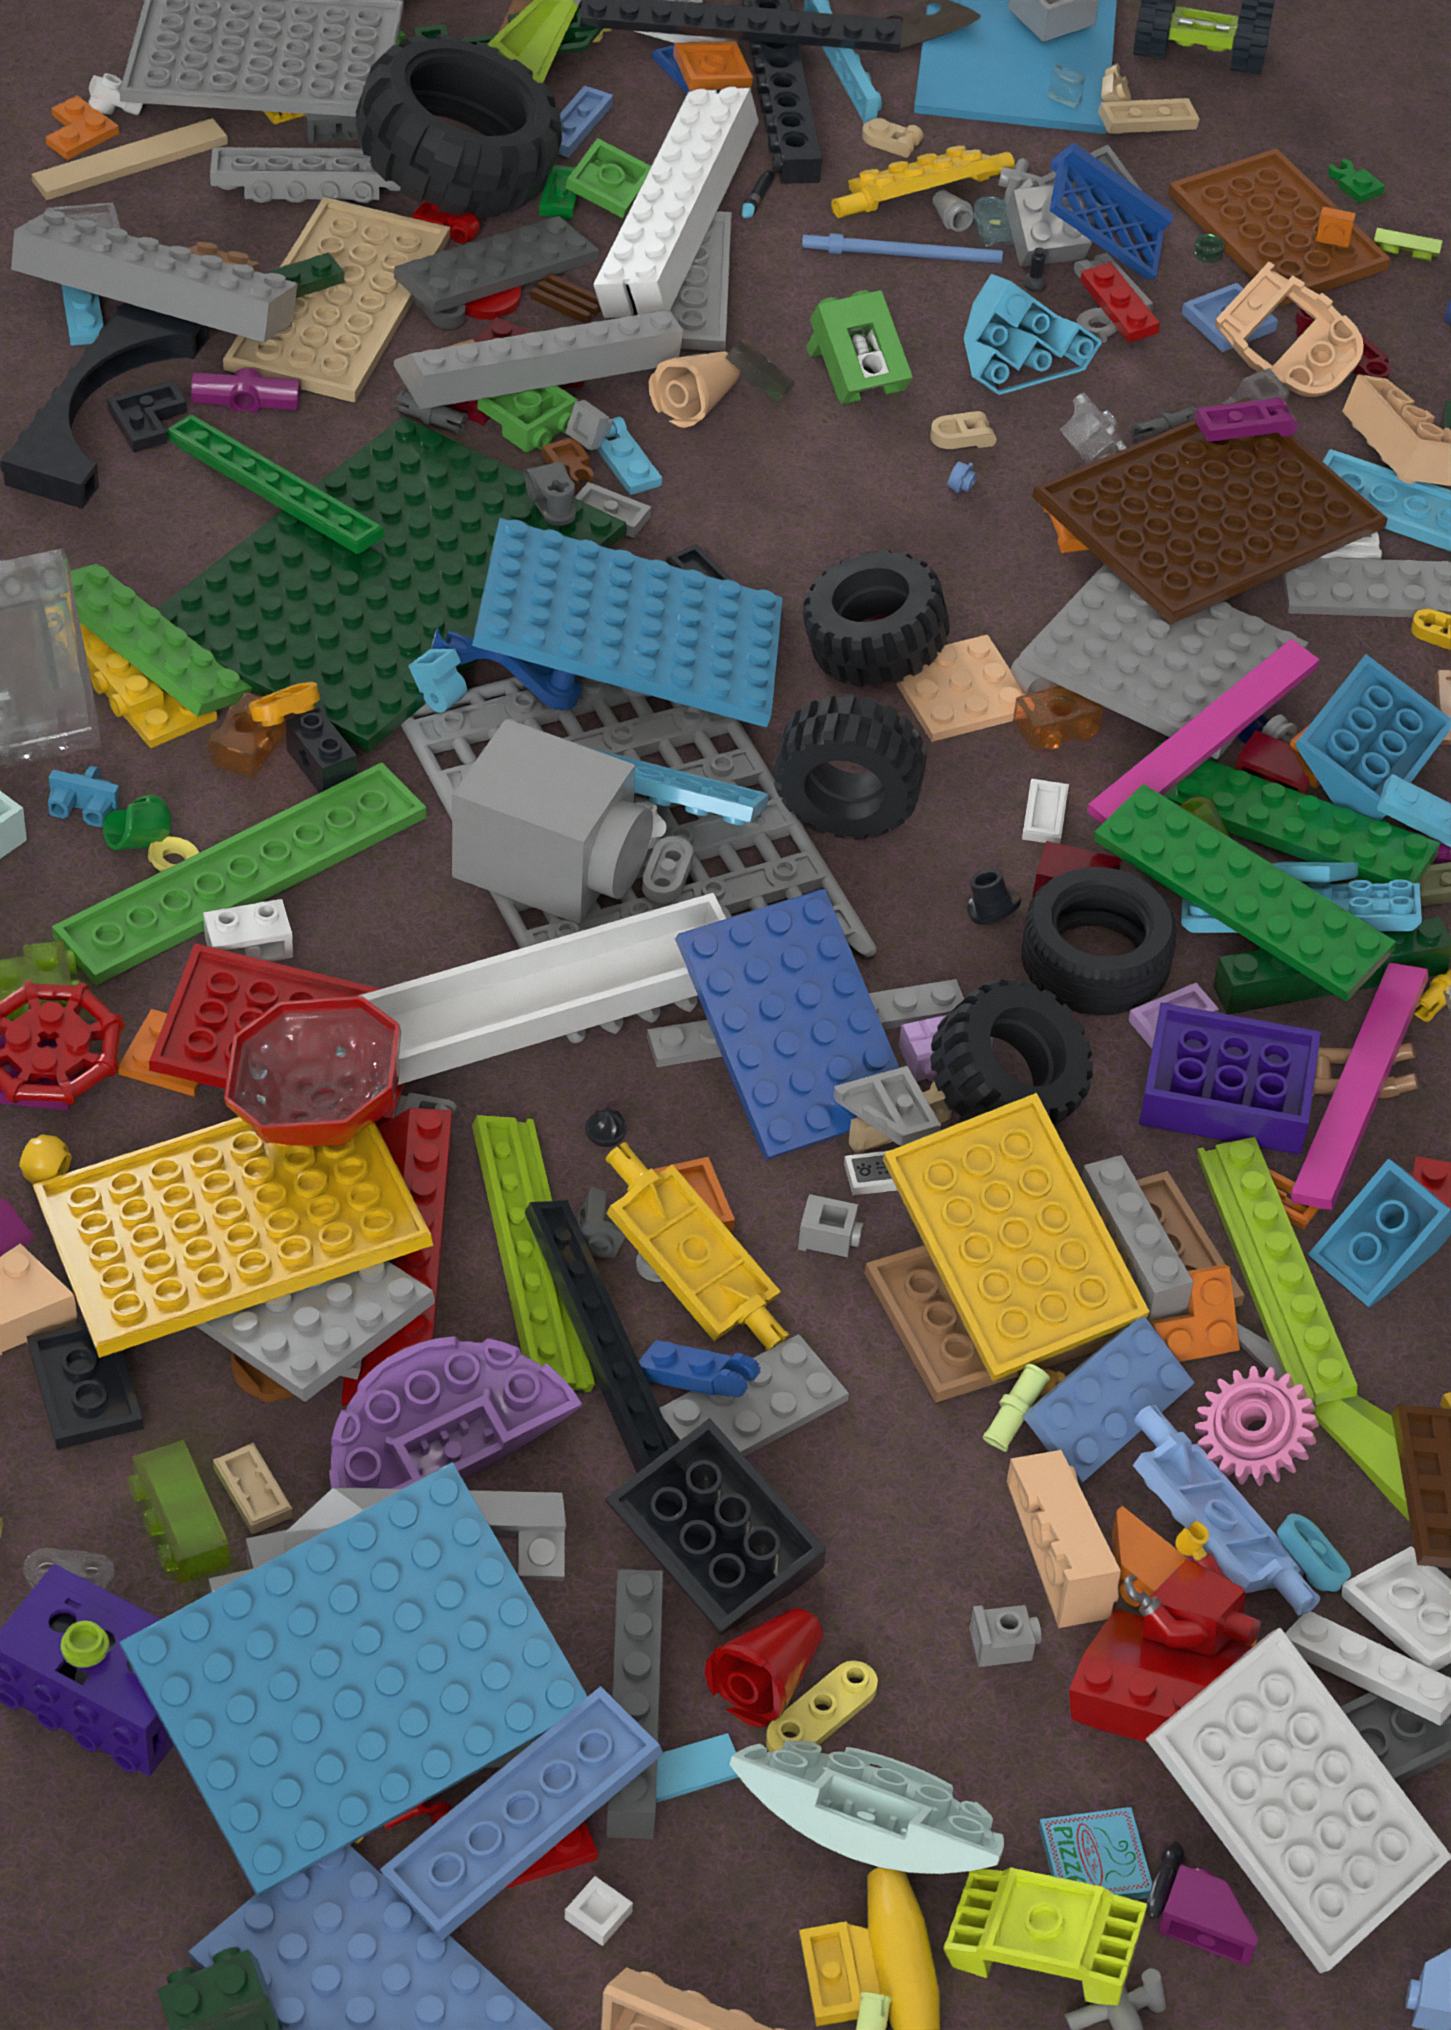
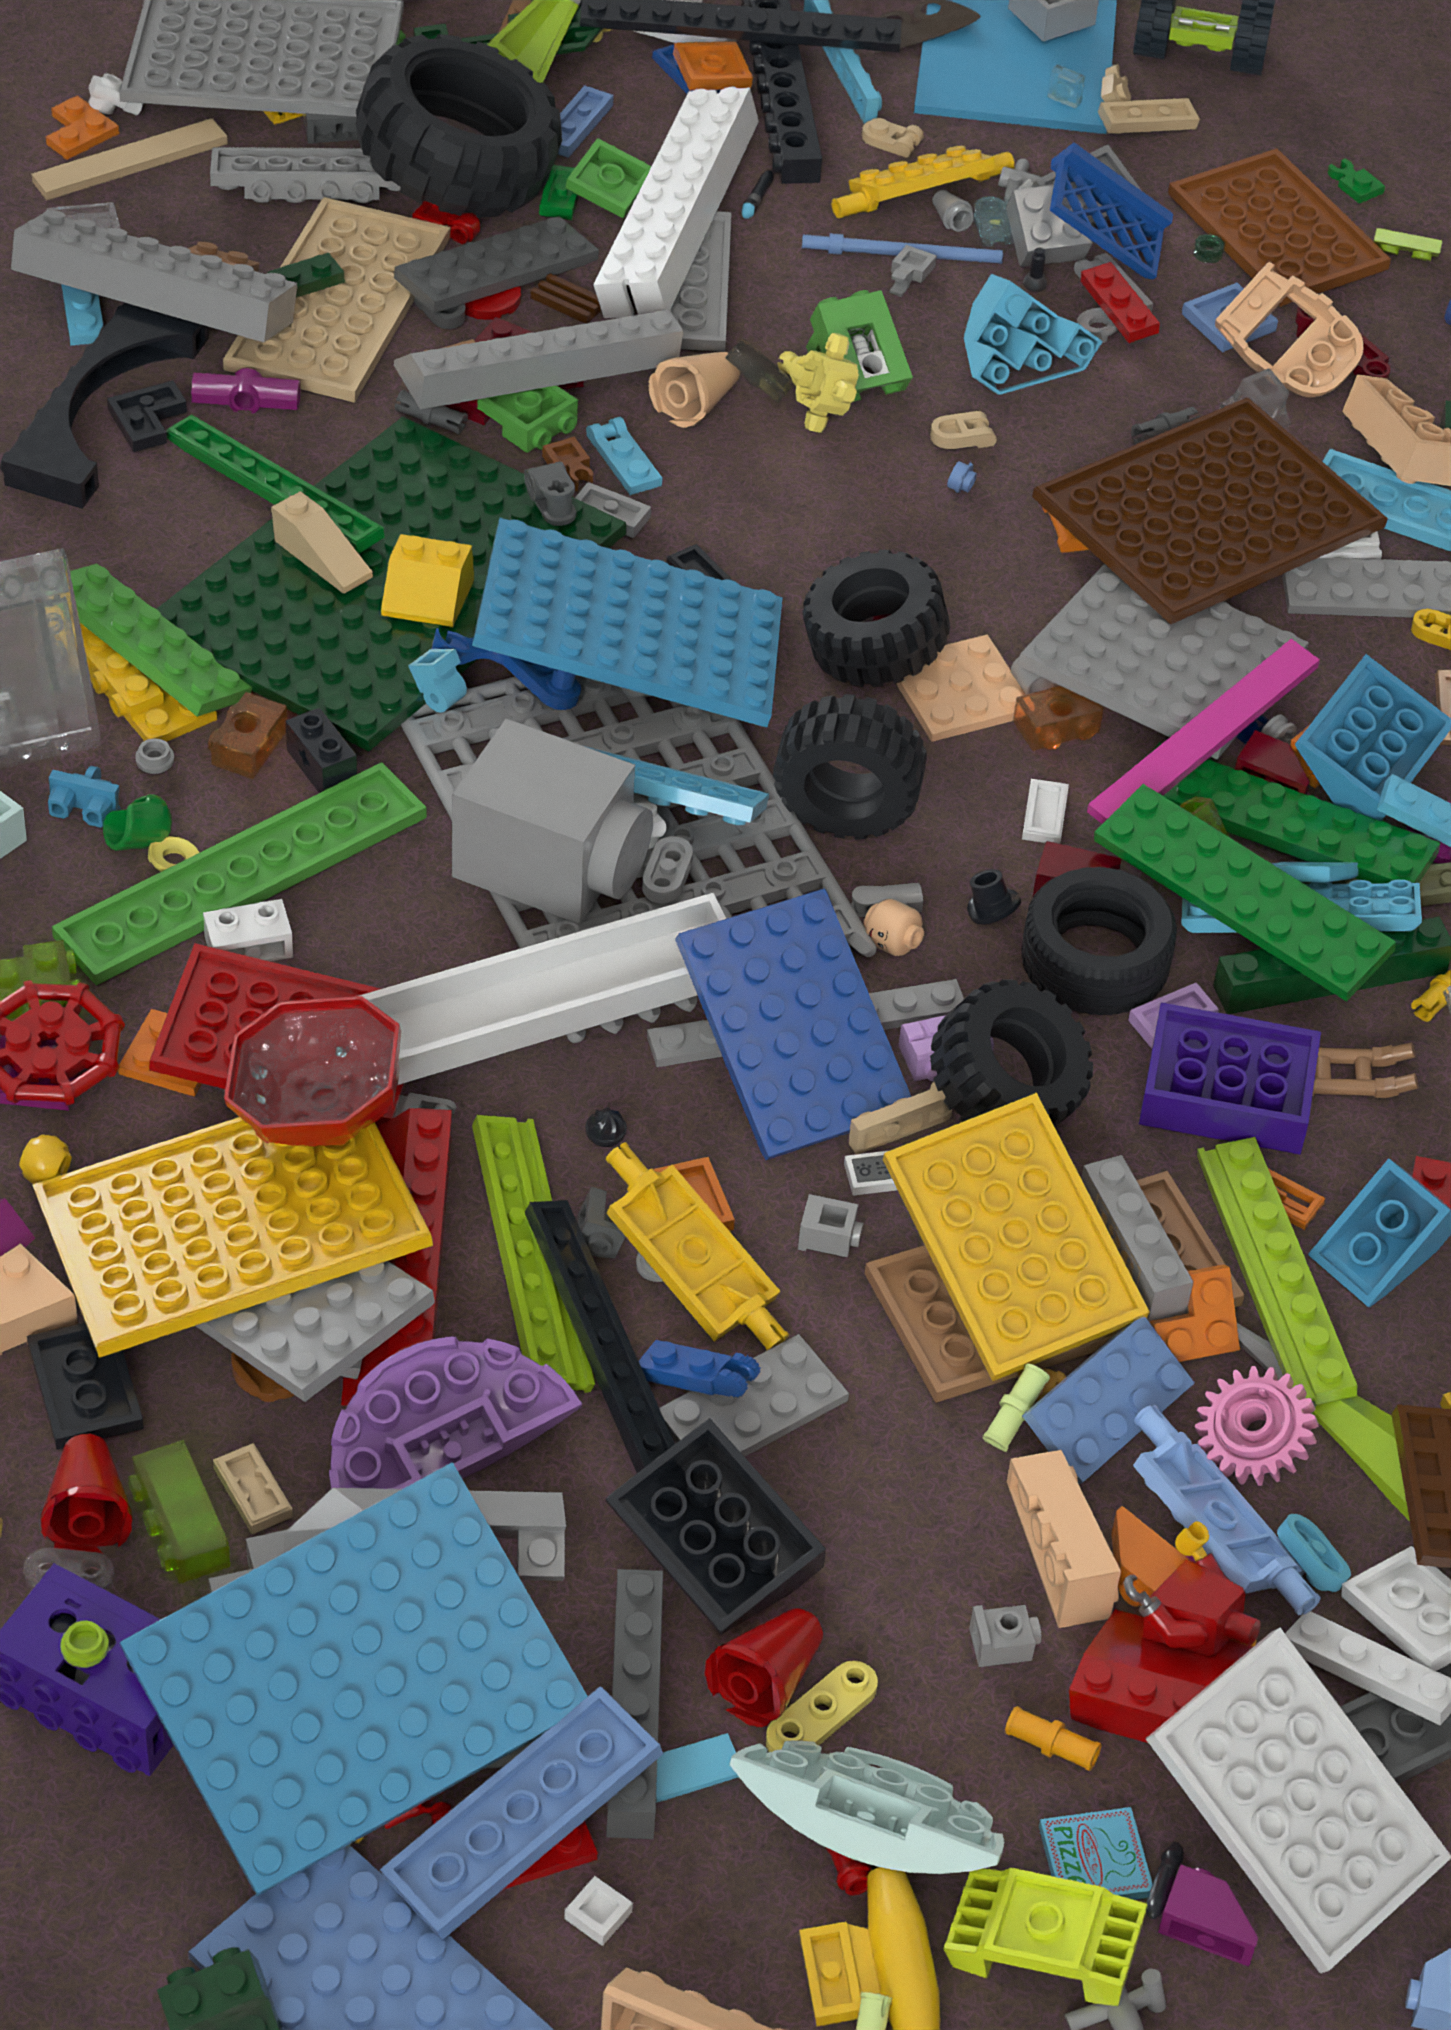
light orange plate [249,682,321,726] -> none
light grey tile [565,400,613,450] -> none
light grey wing [833,1066,941,1146] -> none
clear brick [1059,392,1127,465] -> none
magenta plate [1194,398,1298,442] -> none
dark pink tile [1291,963,1428,1210] -> none
orange plate [1315,207,1356,248] -> none
none -> red cone [41,1434,132,1556]
none -> light grey plate [135,738,174,774]
none -> tan slope [271,491,373,594]
none -> yellow slope [381,534,474,627]
none -> light yellow piece [777,333,859,433]
none -> red pin [826,1848,872,1895]
none -> light grey bar [851,883,923,917]
none -> light nougat head [863,899,924,956]
none -> light grey plate [889,245,937,297]
none -> light orange pin [1005,1706,1101,1771]

